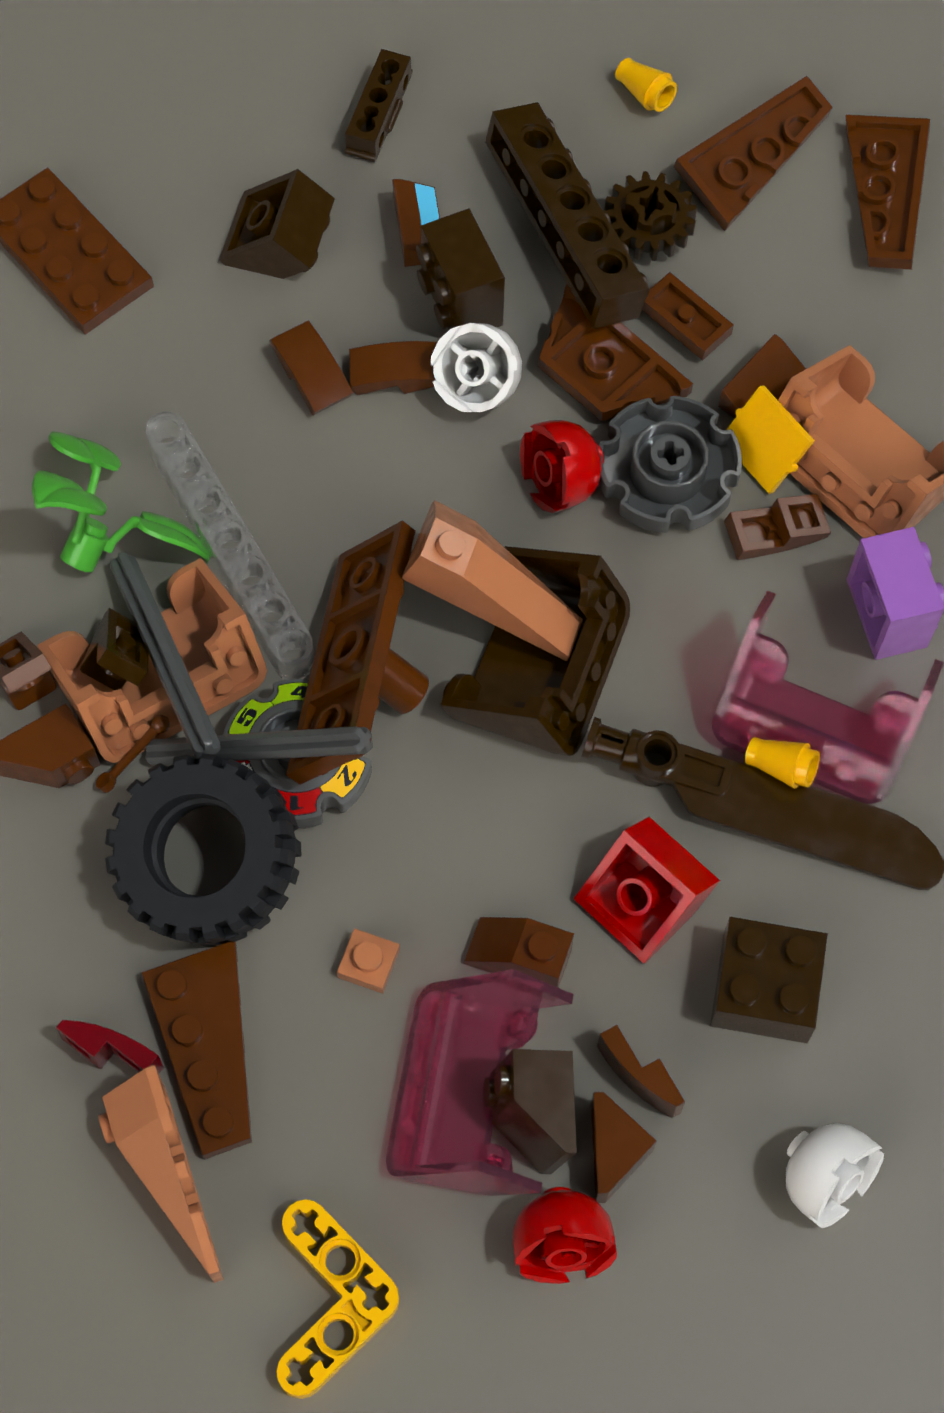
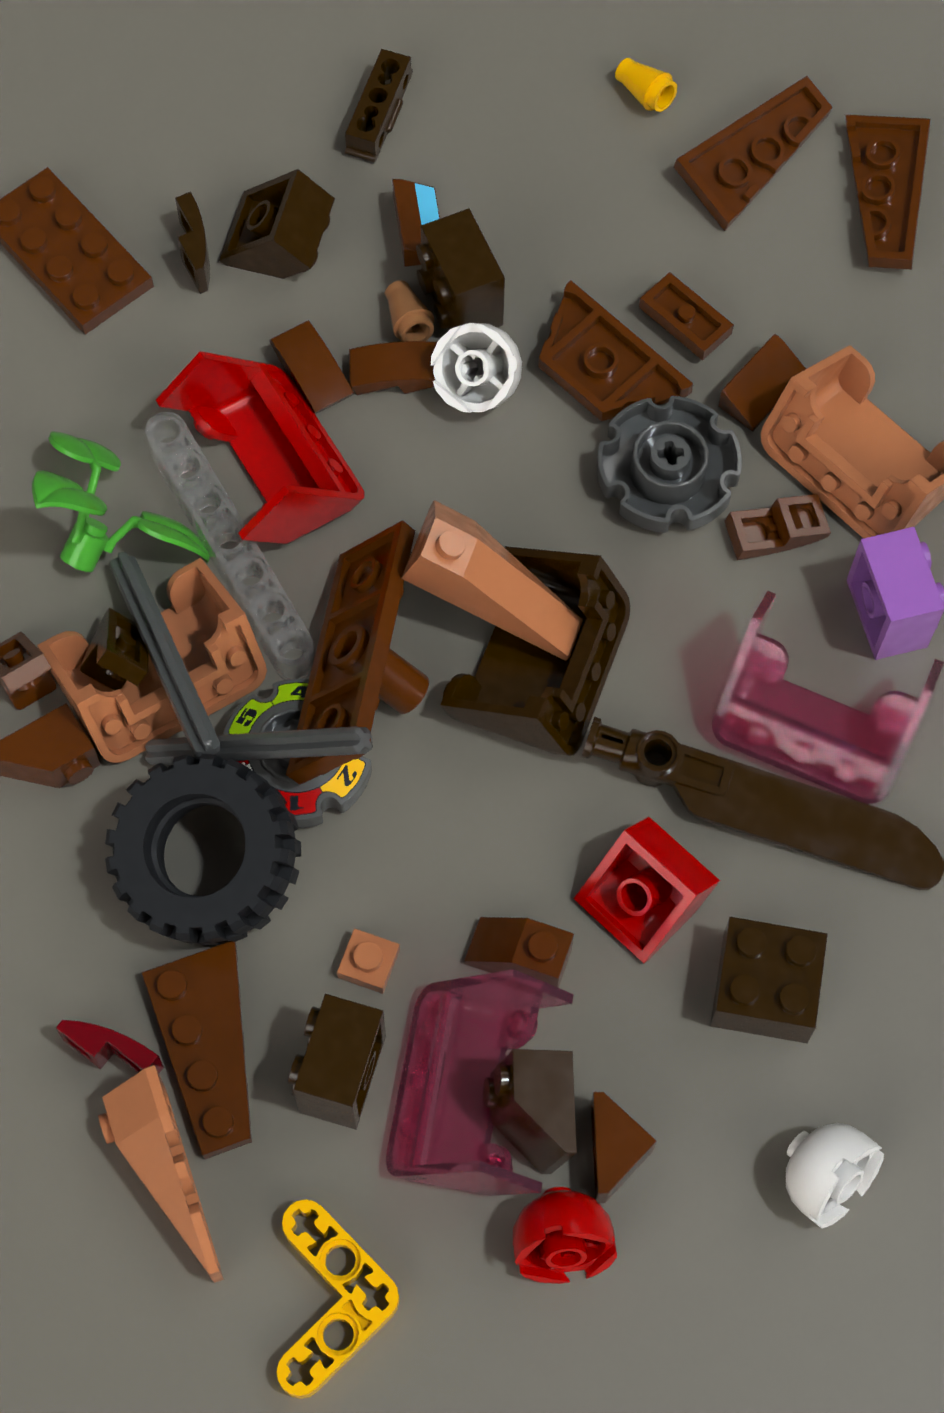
reddish brown hinge [96,715,170,793] -> none
dark brown brick [485,102,649,329] -> none
red cylinder [520,420,604,513] -> none
reddish brown slope [597,1025,685,1118] -> none
dark brown gear [604,171,697,261] -> none
yellow piece [726,385,815,494] -> none
yellow cone [745,737,820,789] -> none
none -> red windscreen [156,351,365,544]
none -> dark brown slope [175,191,210,294]
none -> dark brown brick [288,994,386,1130]
none -> medium nougat cone [385,280,434,342]

